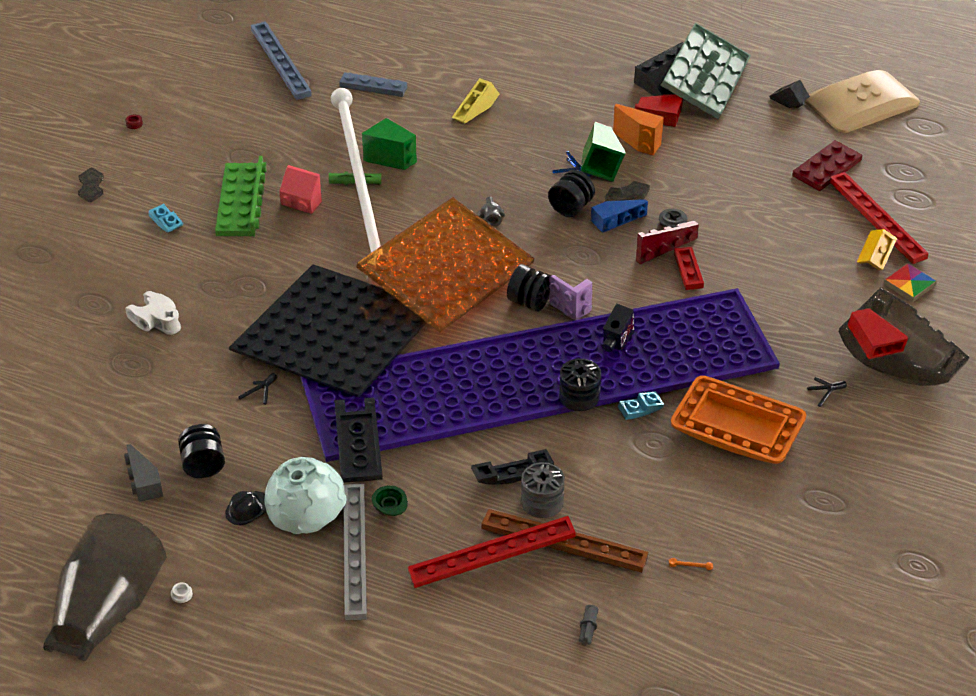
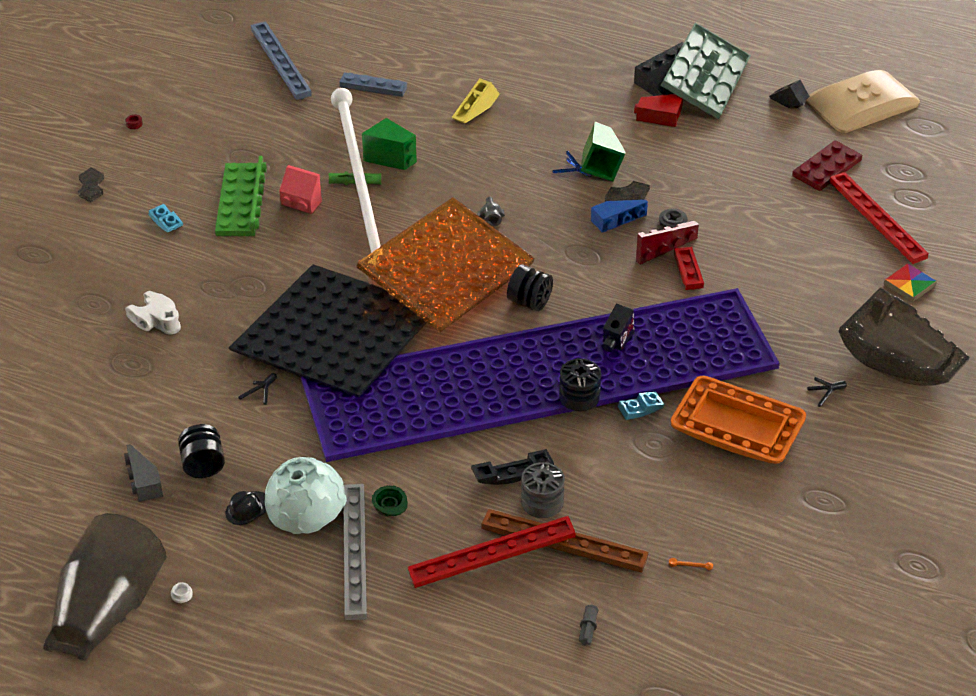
black hinge [334,397,383,483] -> none
black wheel [548,170,595,217] -> none
lavender bracket [549,275,592,320] -> none
orange slope [613,104,663,156] -> none
red slope [848,308,908,359] -> none
yellow panel [857,229,897,270] -> none

